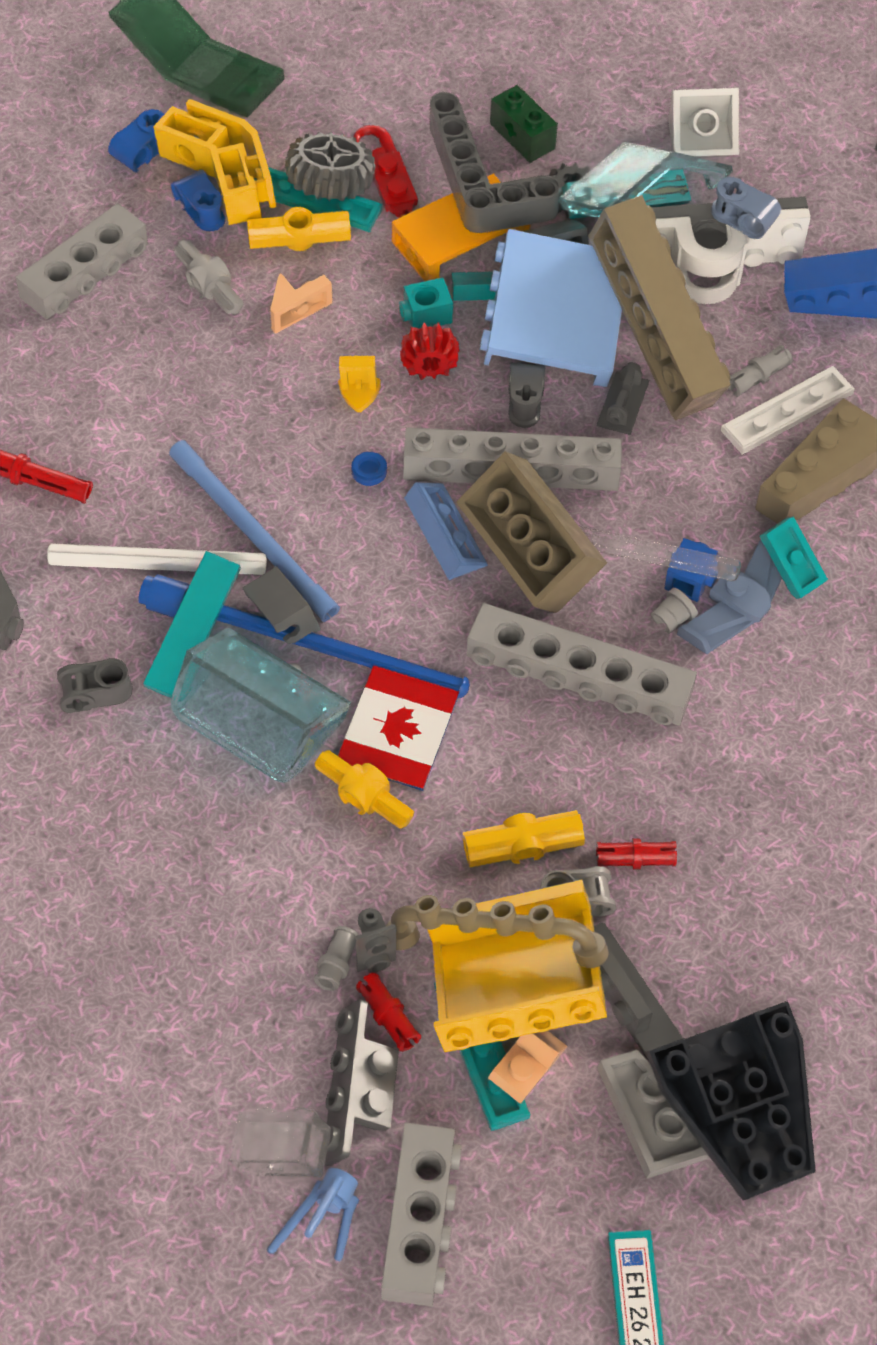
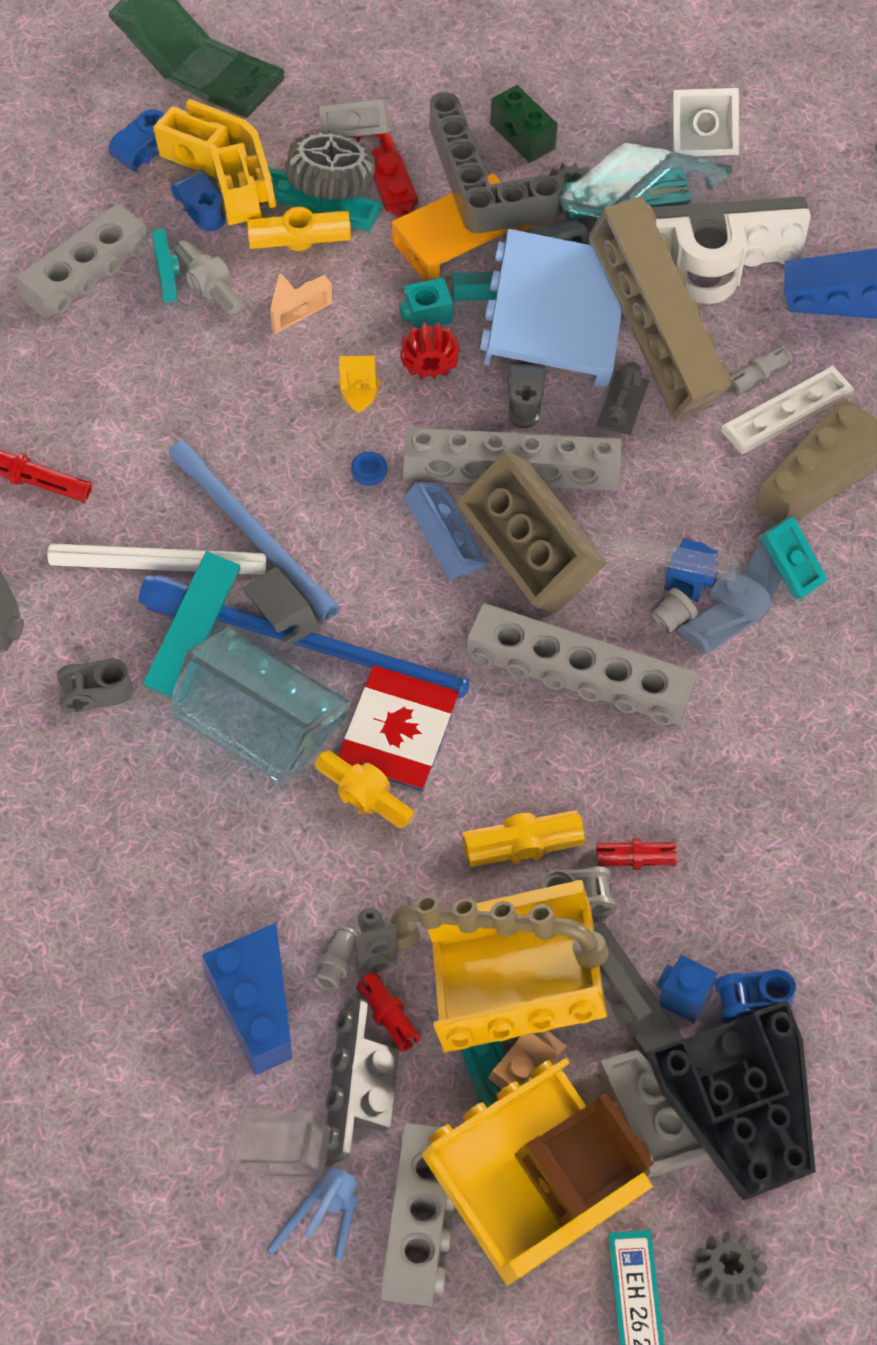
sand blue piece [711,177,781,239] -> none
none -> teal plate [152,229,180,302]
none -> blue wedge [202,922,292,1075]
none -> light grey tile [319,98,389,137]
none -> yellow panel [421,1058,653,1287]
none -> reddish brown panel [514,1093,653,1227]
none -> blue brick [657,955,717,1023]
none -> dark grey gear [692,1231,767,1309]
none -> blue piece [714,969,796,1024]

